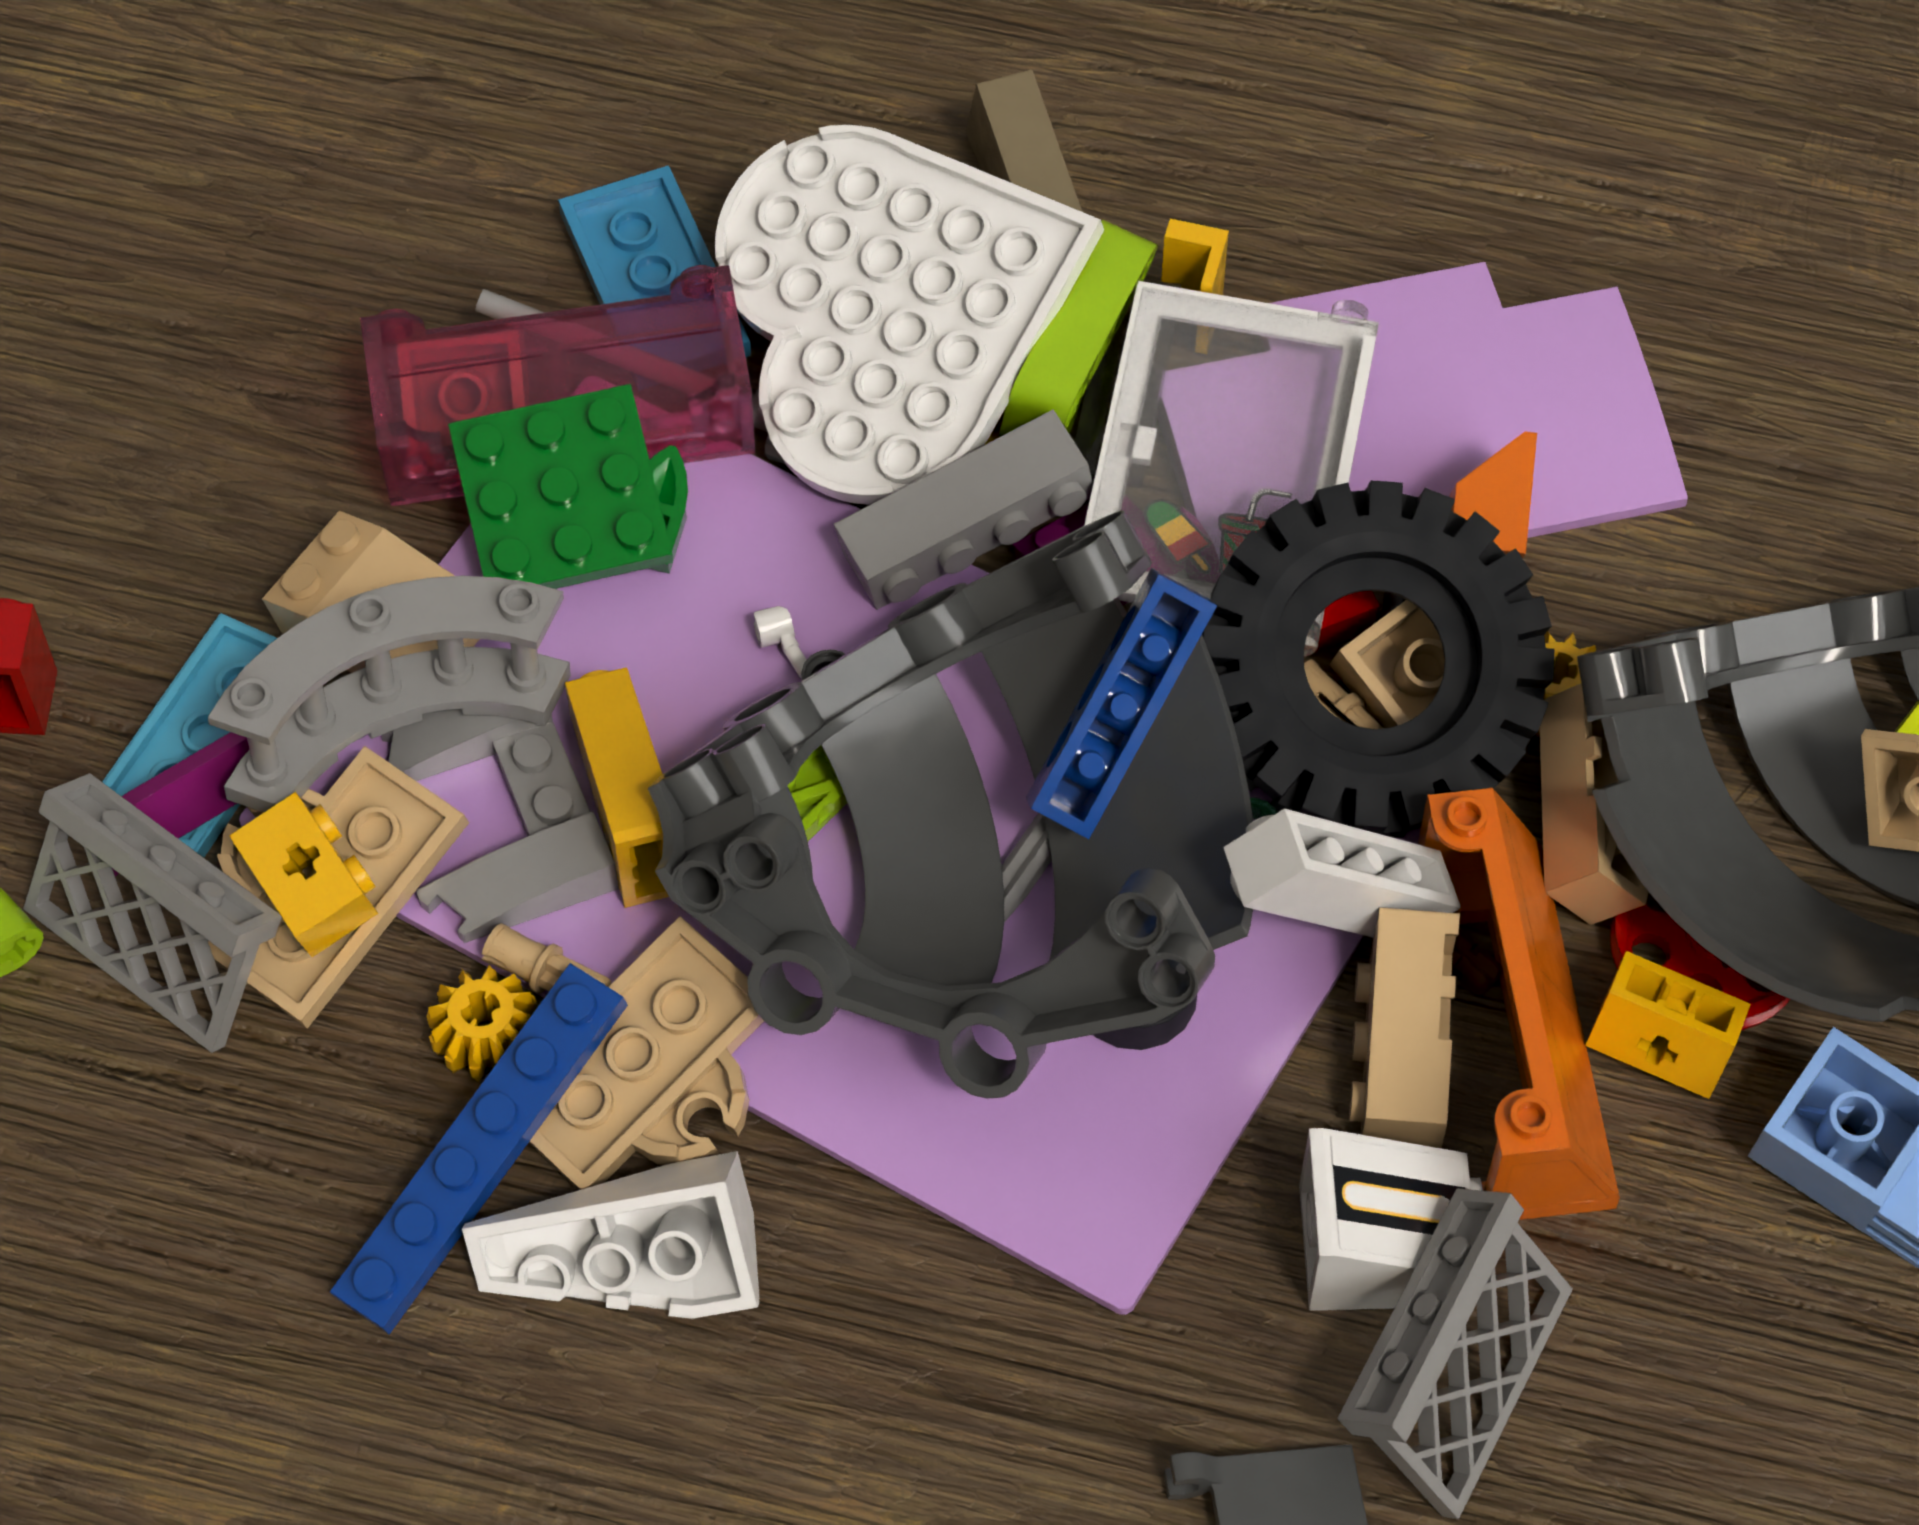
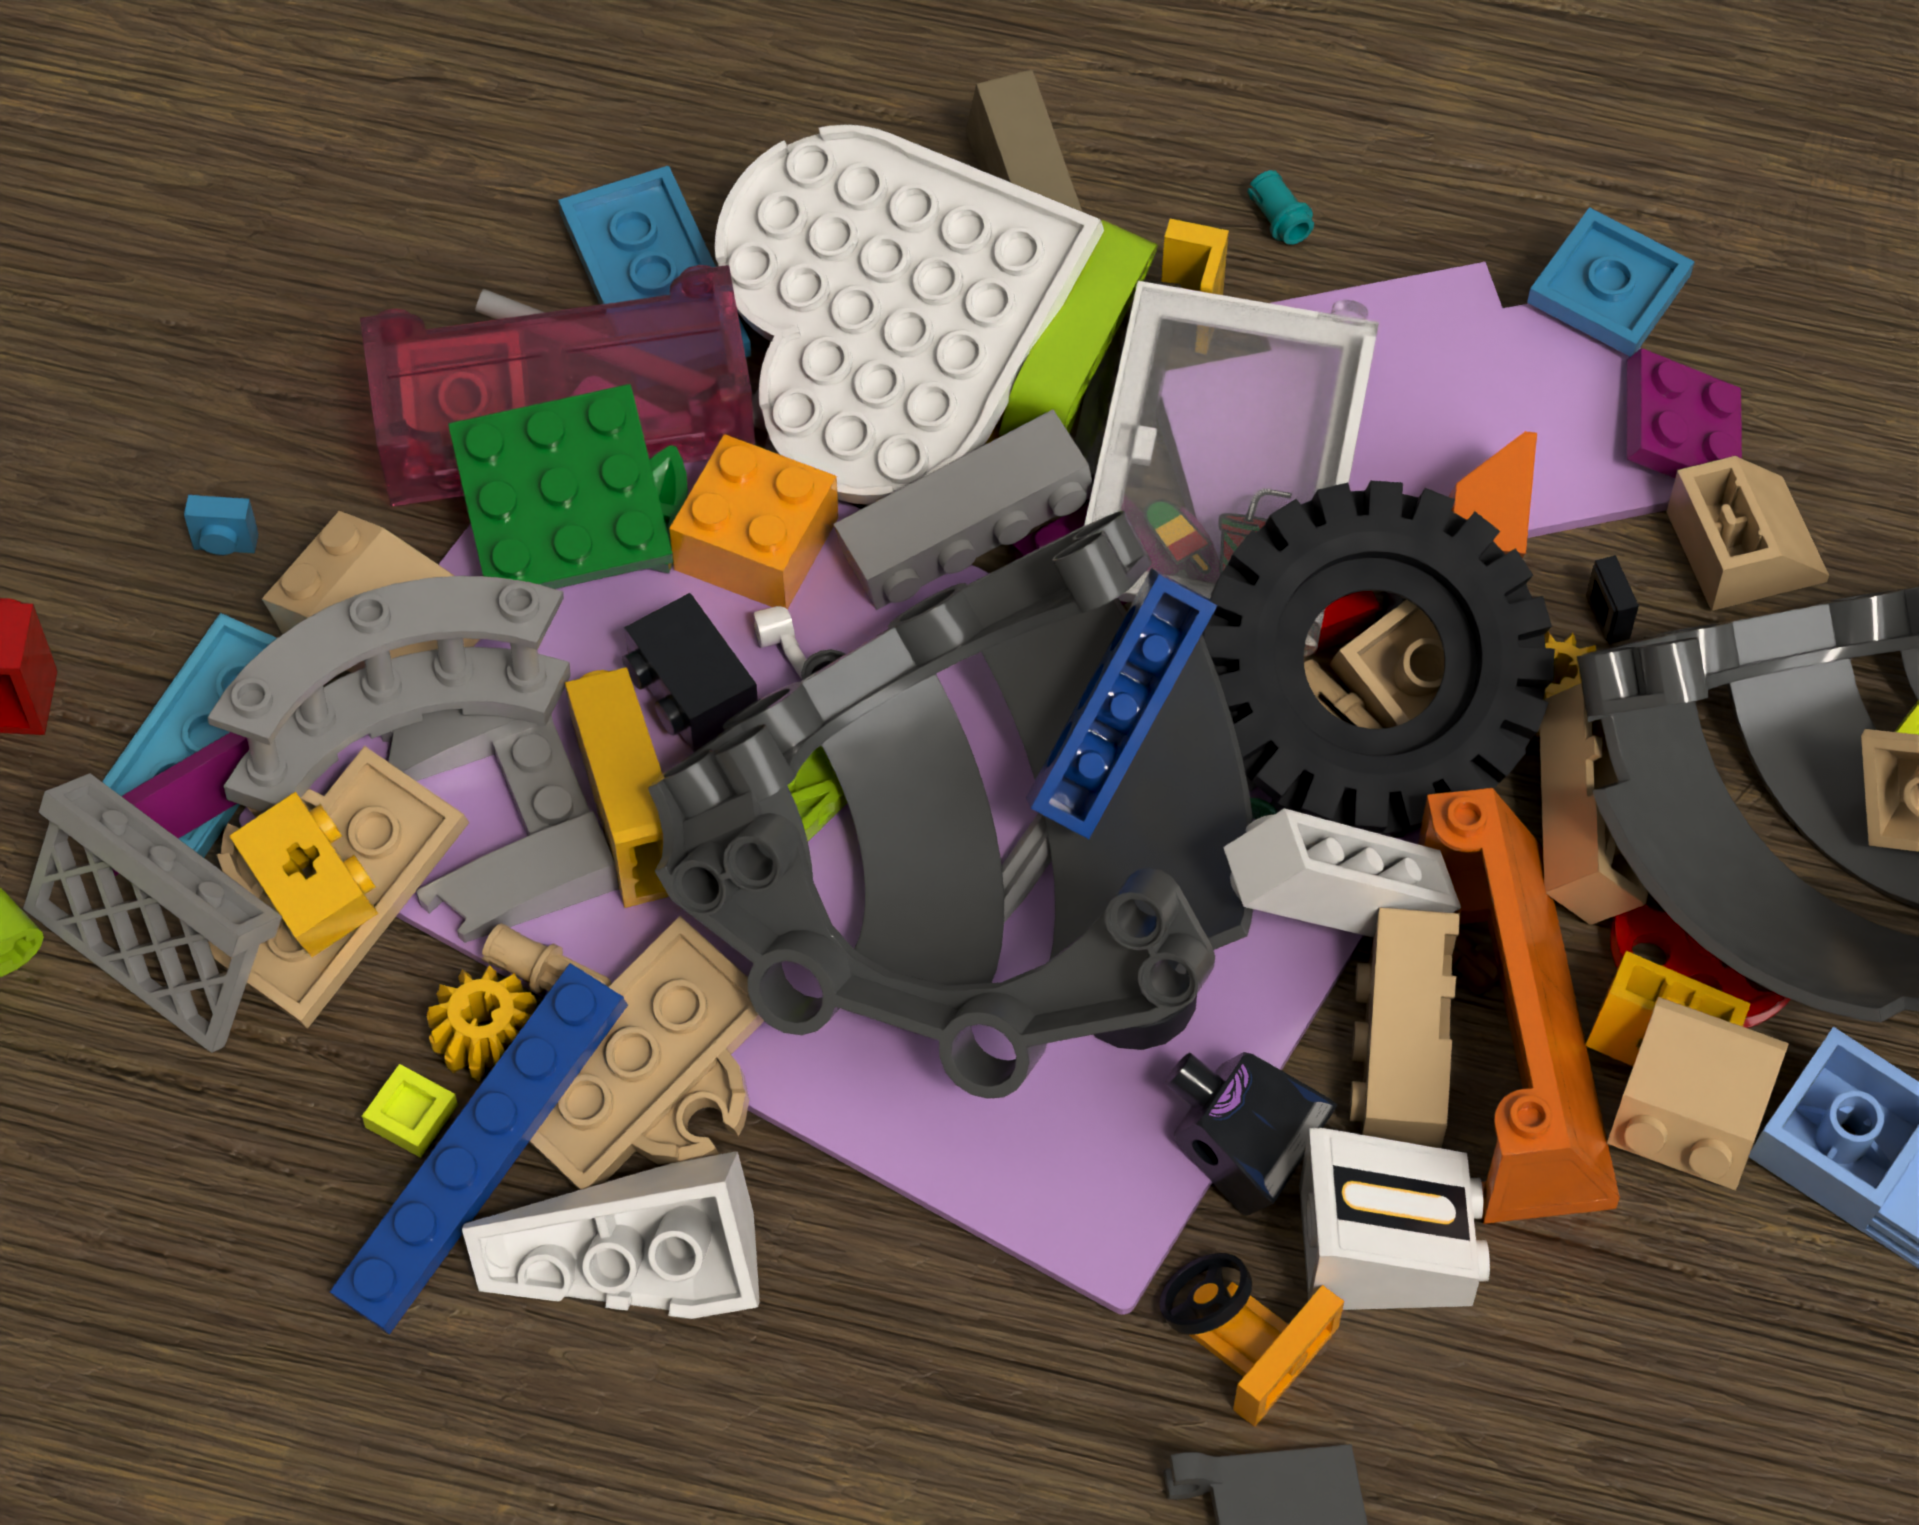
light grey fence [1337,1188,1573,1519] -> none
none -> dark azure plate [184,495,259,555]
none -> neon yellow plate [362,1064,458,1158]
none -> black brick [622,593,758,752]
none -> light orange brick [669,434,839,609]
none -> light orange piece [1160,1253,1344,1427]
none -> black torso [1165,1052,1338,1217]
none -> teal pin [1247,170,1314,245]
none -> dark azure plate [1527,207,1695,357]
none -> black tile [1586,555,1639,644]
none -> tan slope [1607,997,1789,1191]
none -> magenta plate [1627,348,1742,478]
none -> tan slope [1666,456,1829,611]

